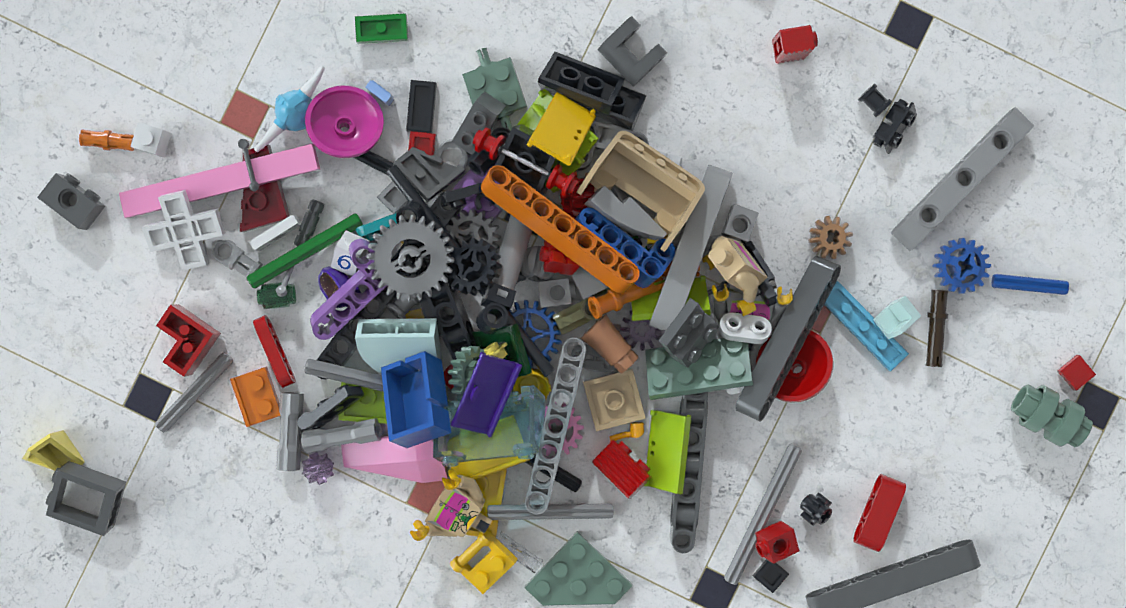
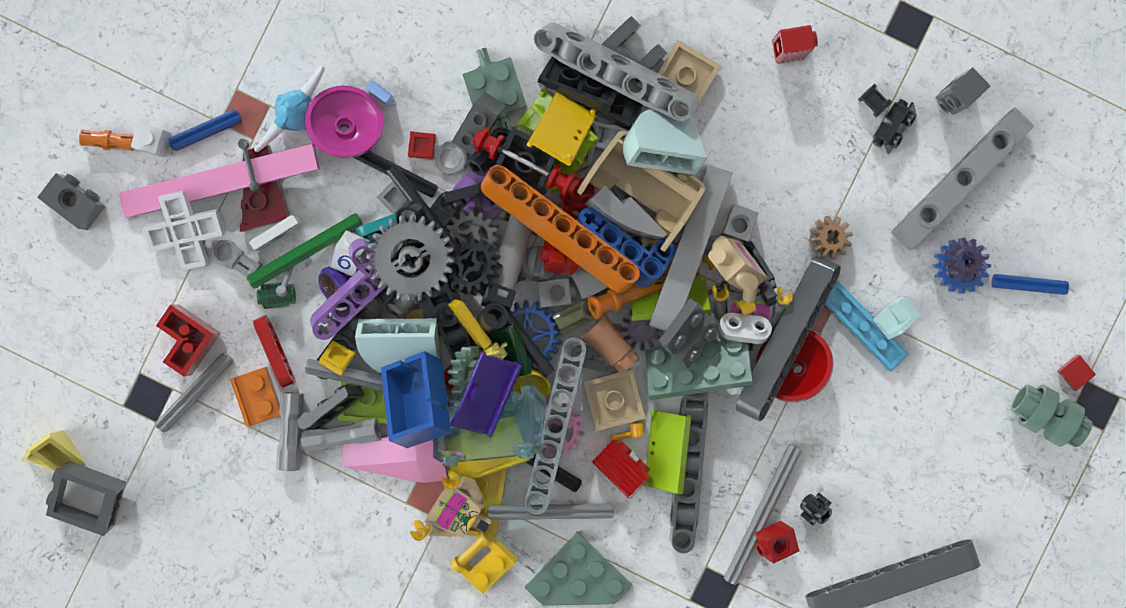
dark grey axle [294,199,324,246] -> none
clear purple gear [302,452,334,485] -> none
green plate [355,13,408,44] -> none
dark grey wing [393,147,465,203] -> none
black tile [406,80,437,133] -> none
black tile [752,559,789,593] -> none
red beam [853,474,906,552] -> none
dark brown pin [925,290,948,367] -> none
none -> blue axle [168,109,242,151]
none -> yellow tile [319,341,355,376]
none -> yellow tile [448,299,491,349]
none -> light grey beam [534,23,700,121]
none -> light aqua brick [623,109,707,175]
none -> tan plate [658,40,721,107]
none -> dark grey brick [935,67,991,115]
none -> clear purple gear [942,238,989,282]

